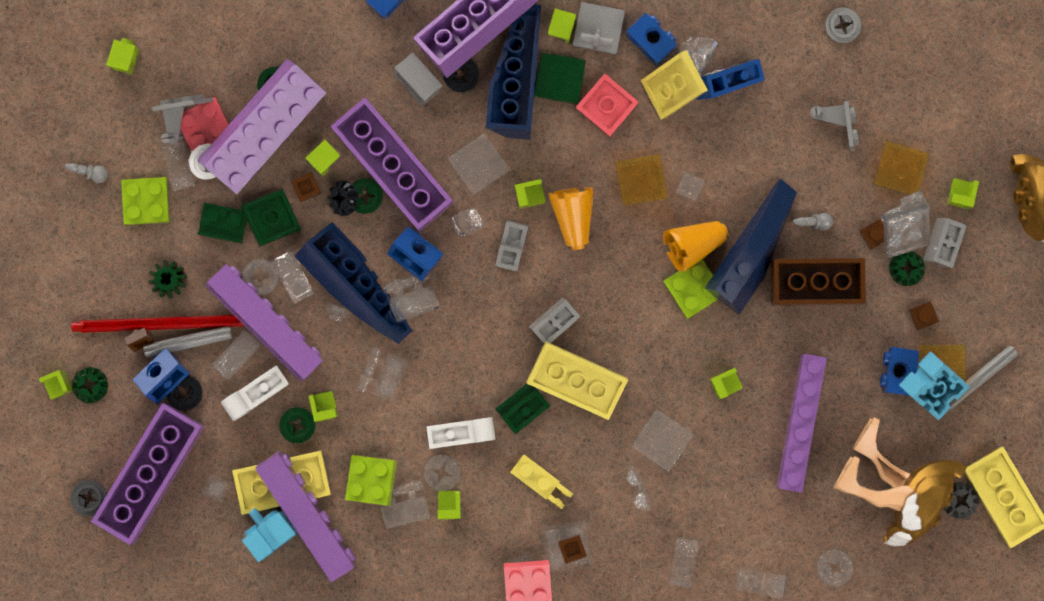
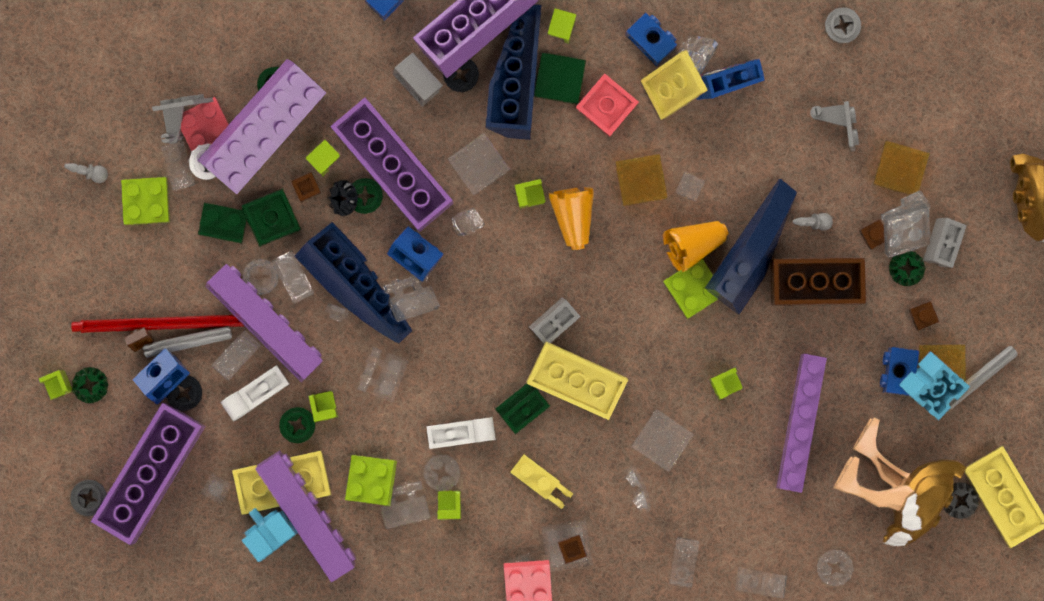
lime brick [106,38,139,75] -> none
dark green gear [148,260,188,299] -> none
light grey slope [495,220,529,271] -> none
light grey plate [573,2,625,55] -> none
lime panel [947,178,979,209] -> none

